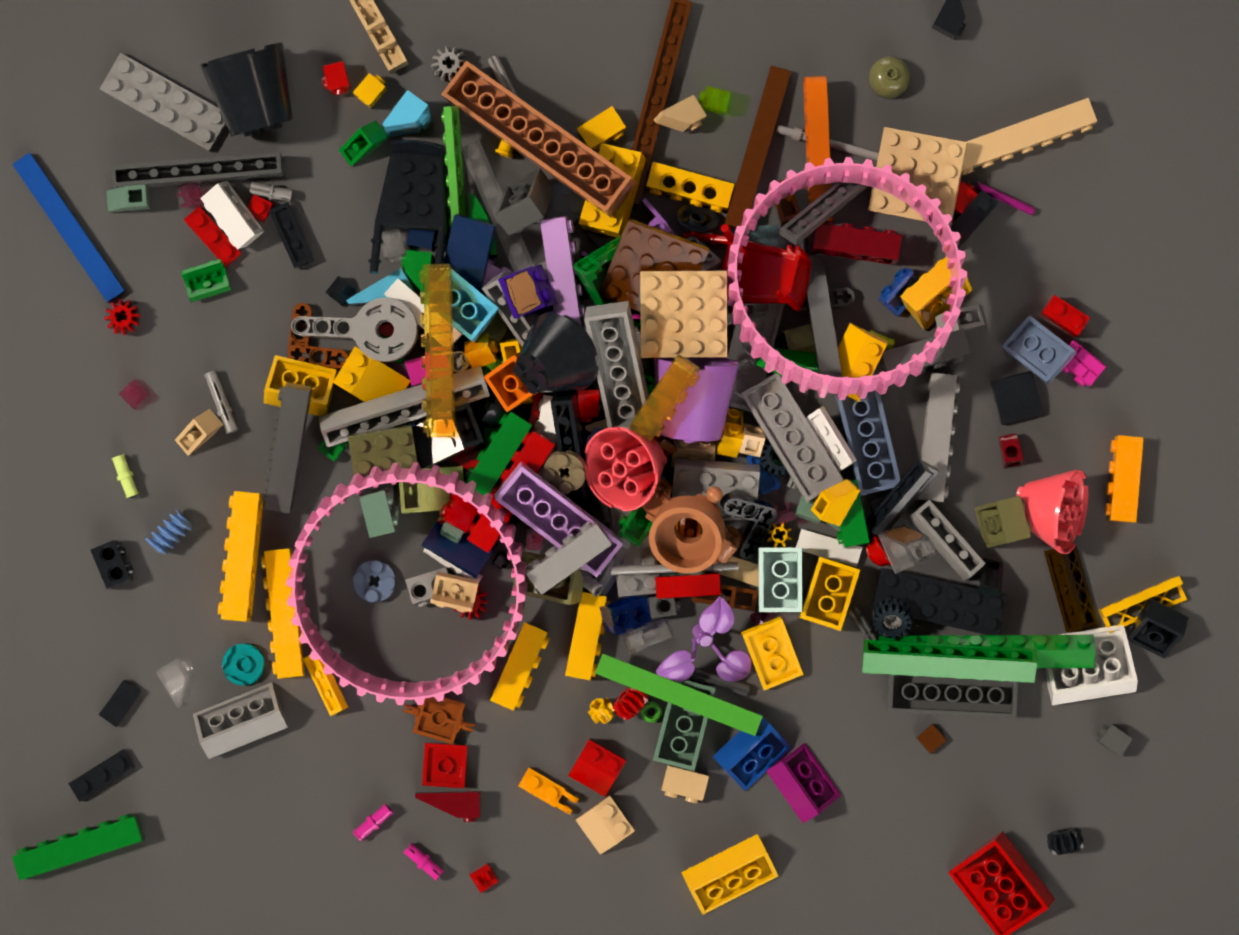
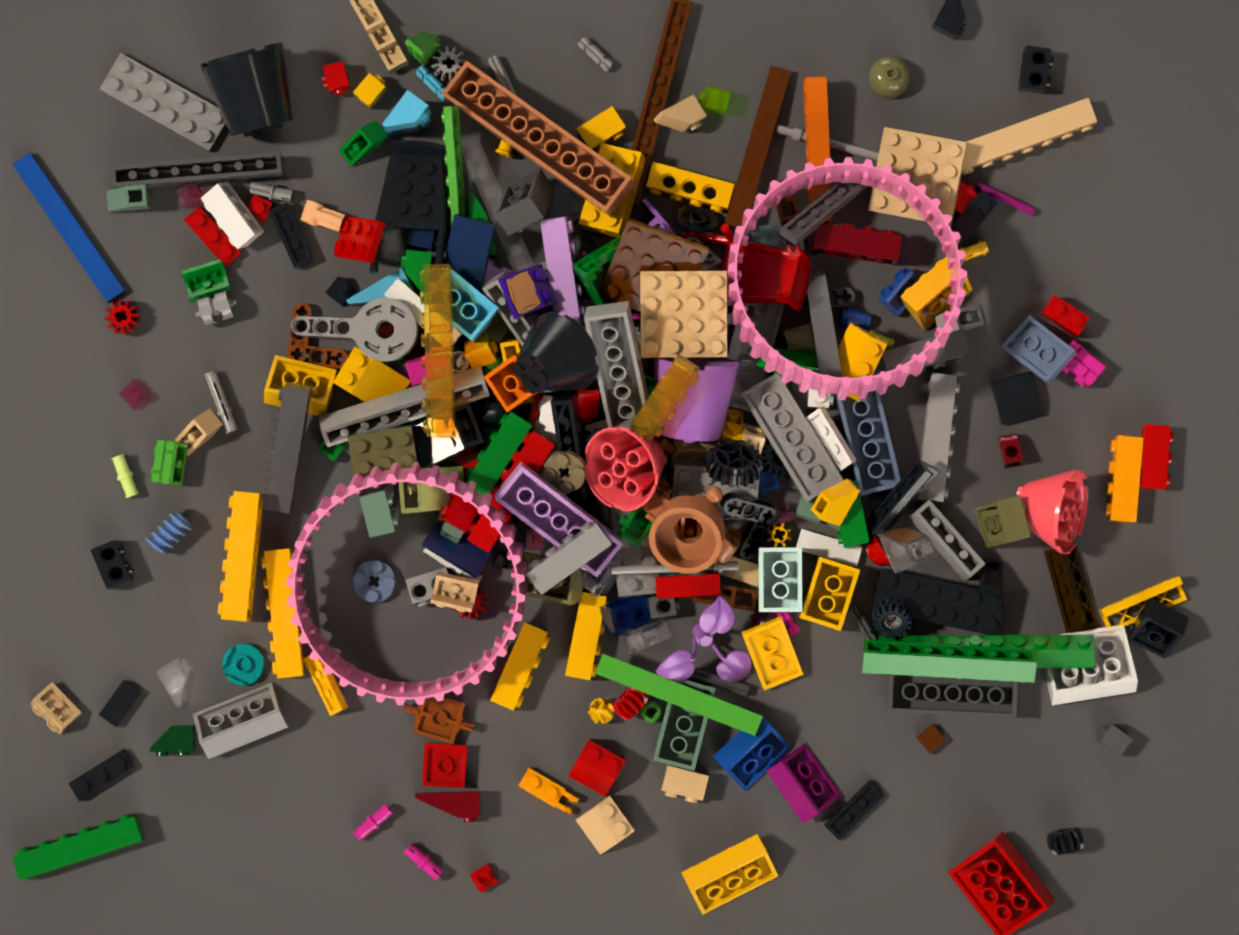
none -> tan bracket [31,682,82,734]
none -> dark green slope [150,725,196,756]
none -> bright green brick [151,440,188,486]
none -> light grey wheel [195,291,237,326]
none -> light nougat piece [300,200,345,232]
none -> red plate [333,216,386,264]
none -> bright green slope [405,31,441,66]
none -> medium azure axle [415,65,446,101]
none -> light grey axle [578,37,613,72]
none -> black gear [705,439,763,488]
none -> dark pink axle [775,612,800,636]
none -> white brick [807,388,834,410]
none -> black tile [824,780,884,840]
none -> blue cone [838,307,871,328]
none -> yellow pin [961,240,989,262]
none -> black brick [1018,45,1054,94]
none -> red brick [1139,424,1174,490]

